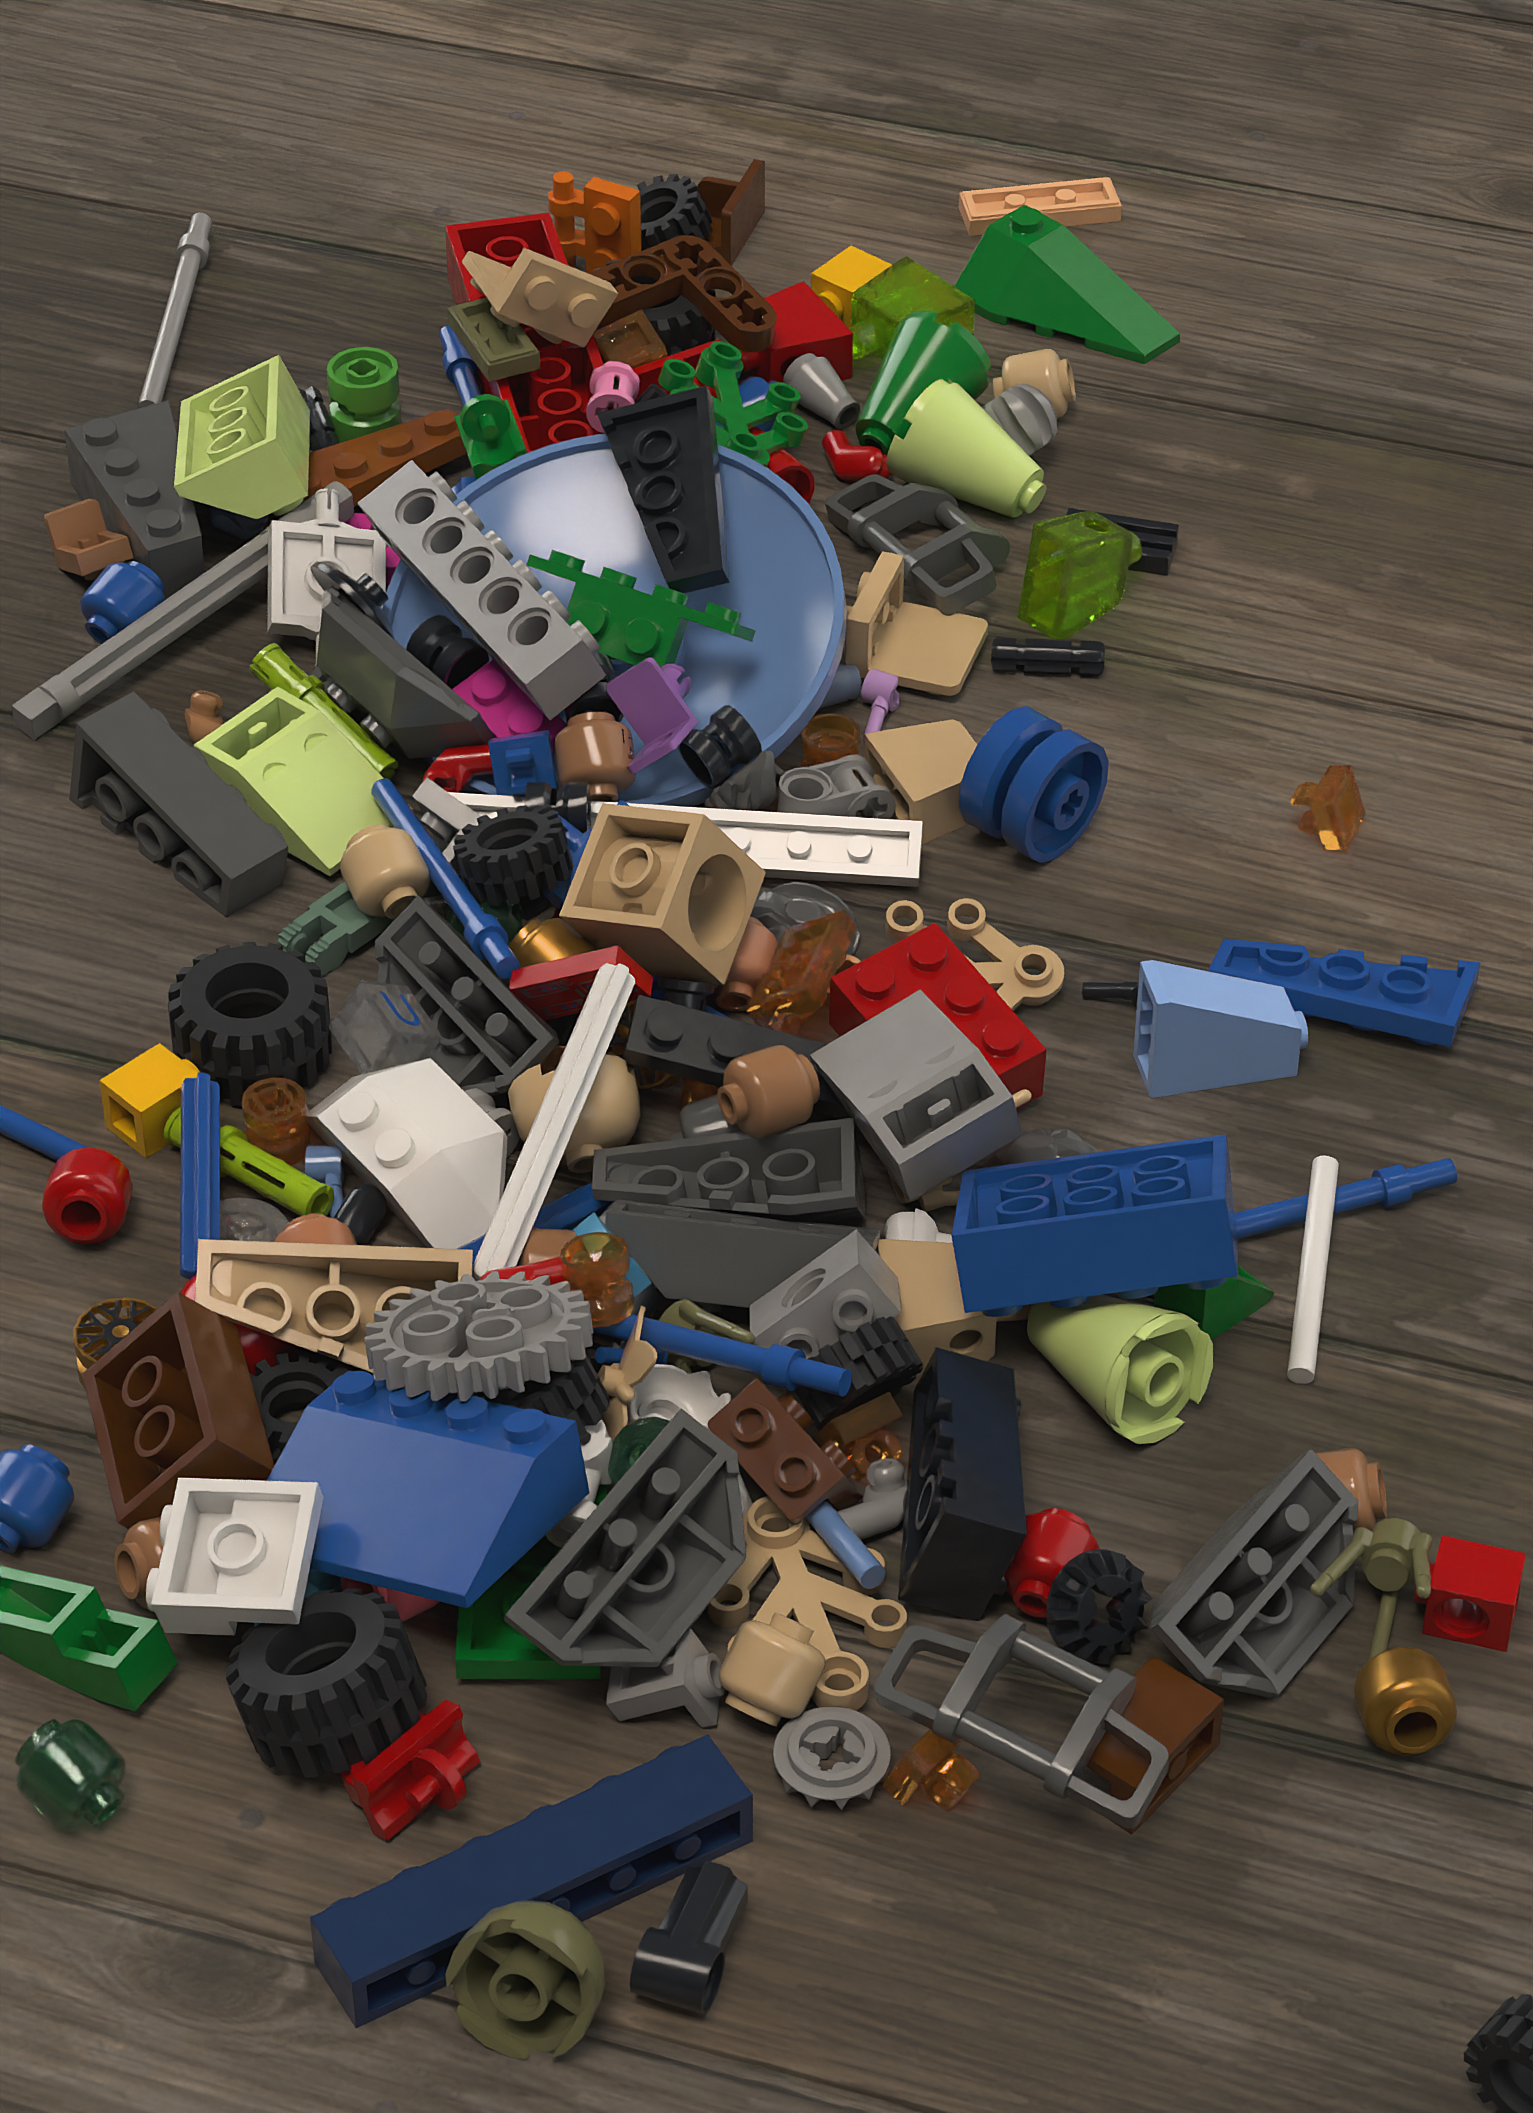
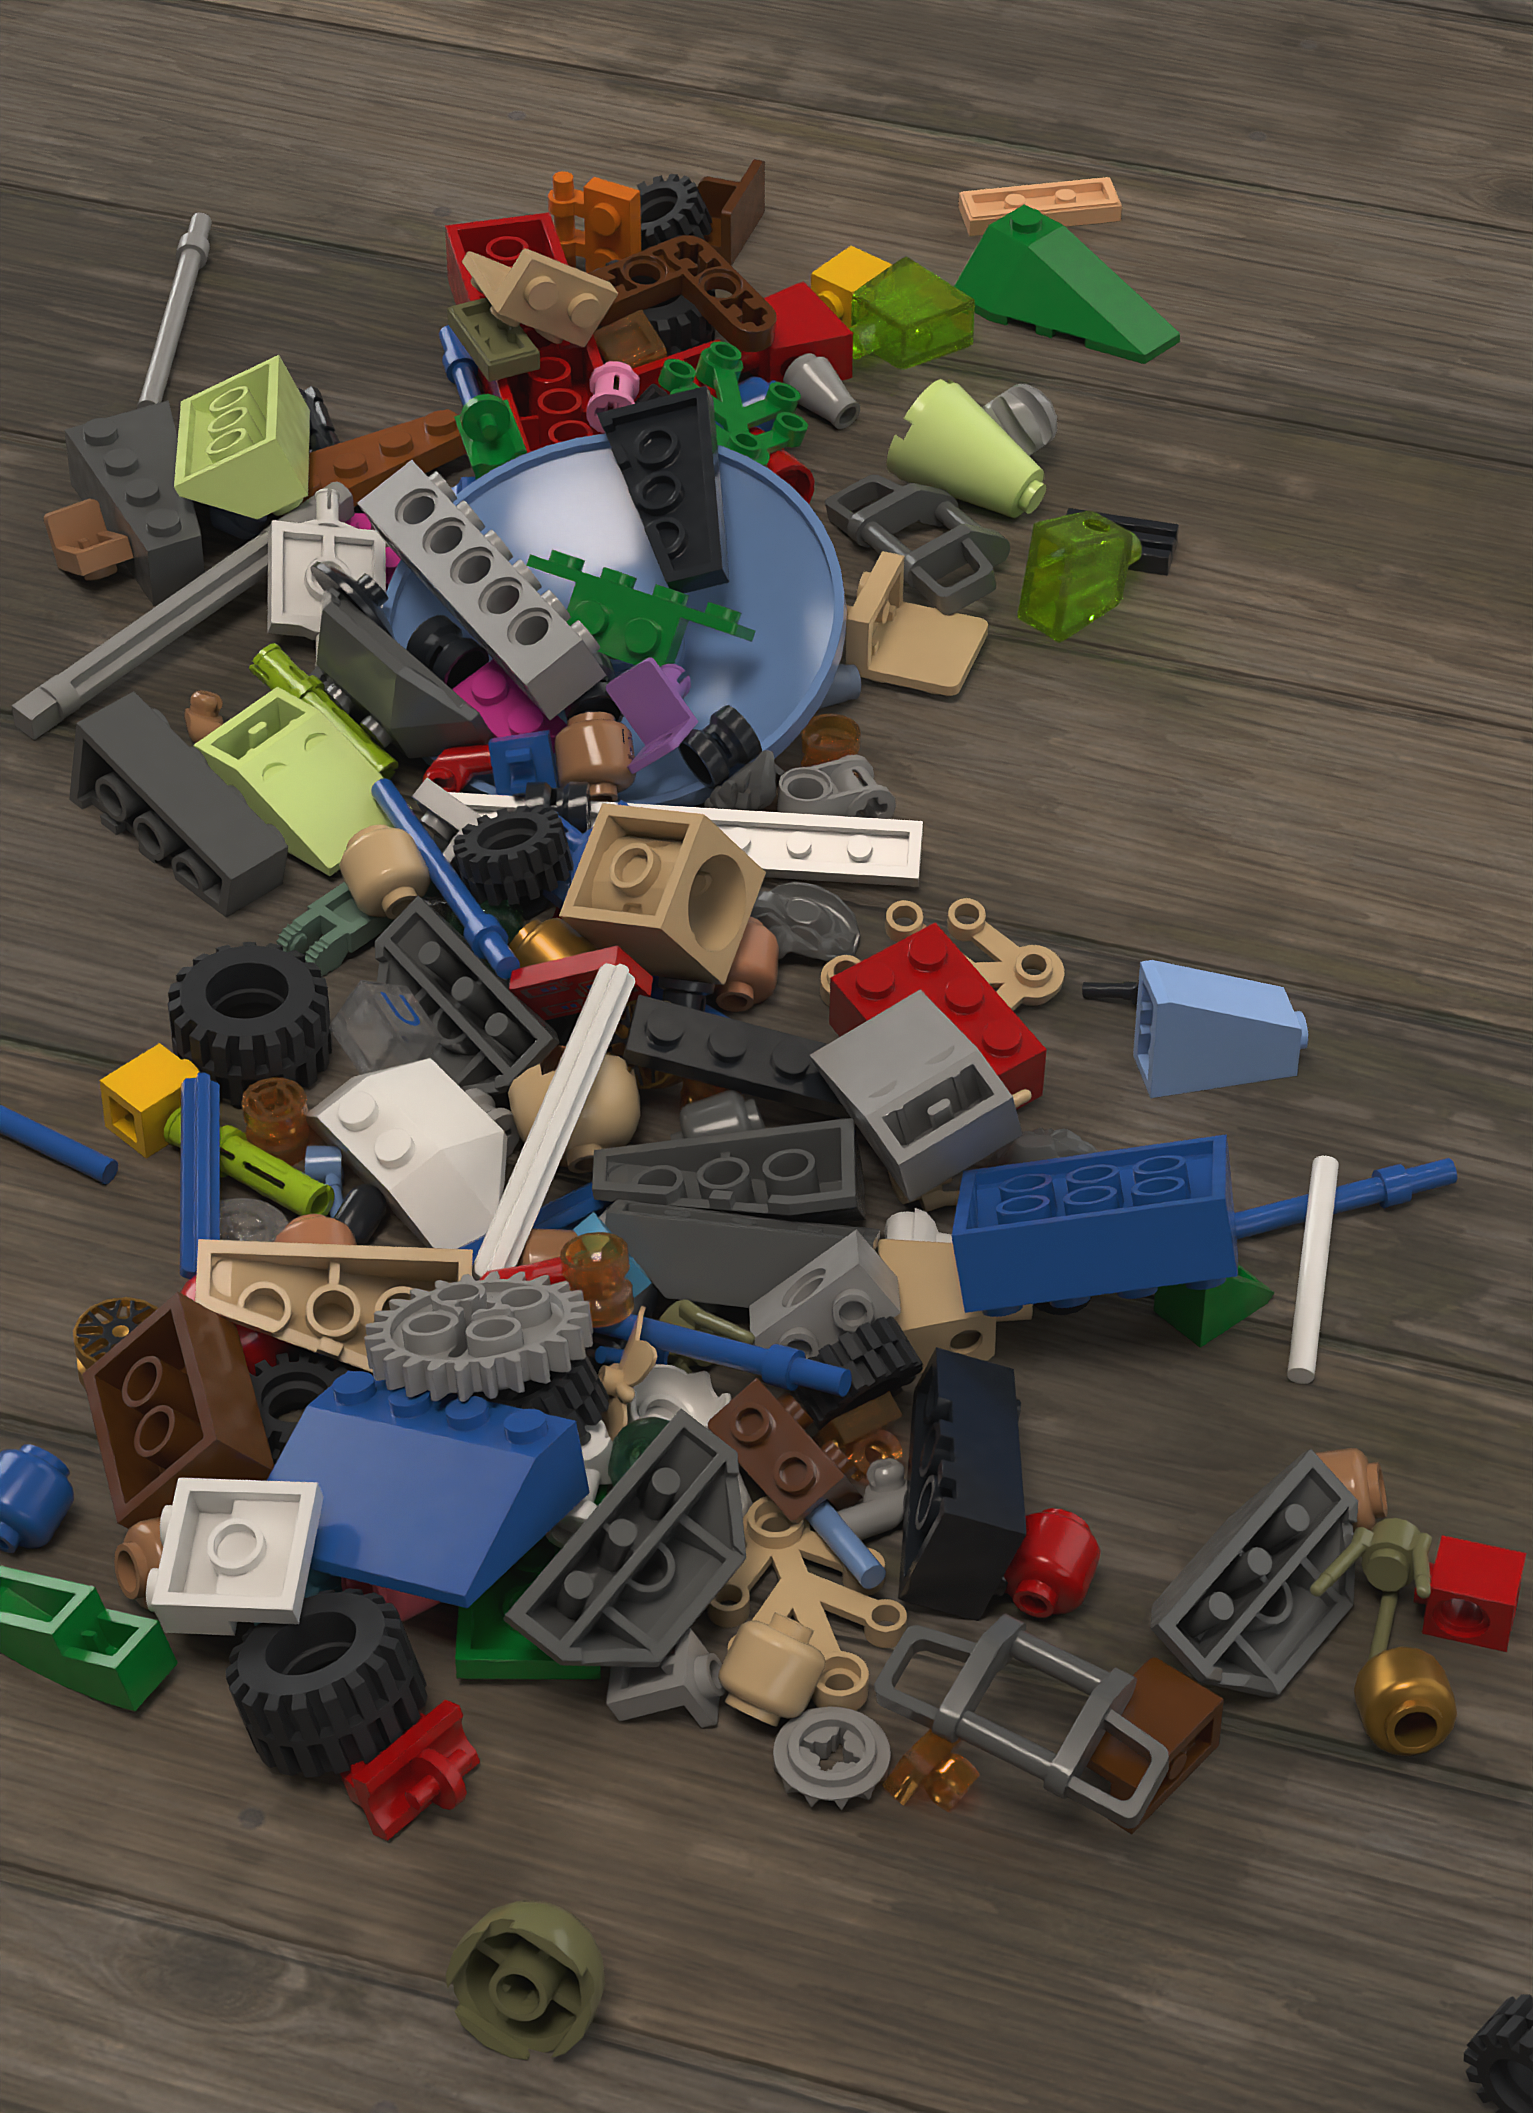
clear green head [15,1719,126,1830] -> none
red head [42,1147,133,1245] -> none
blue head [80,561,166,644] -> none
dark blue brick [310,1734,753,2028] -> none
bright green wheel [327,347,402,443] -> none
black piece [629,1861,748,2015] -> none
medium nougat head [717,1045,820,1138] -> none
clear orange bracket [745,909,858,1036] -> none
red arm [822,430,892,483] -> none
green cone [855,311,991,455] -> none
lavender hand [861,669,900,741] -> none
tan torso [864,719,977,844] -> none
blue wheel [959,706,1109,863] -> none
black axle [991,637,1105,676] -> none
tan head [993,349,1076,418] -> none
yellowish green cone [1027,1295,1213,1444] -> none
black gear [1046,1549,1153,1665] -> none
blue wing [1208,939,1481,1047] -> none
clear orange tile [1290,765,1366,850] -> none

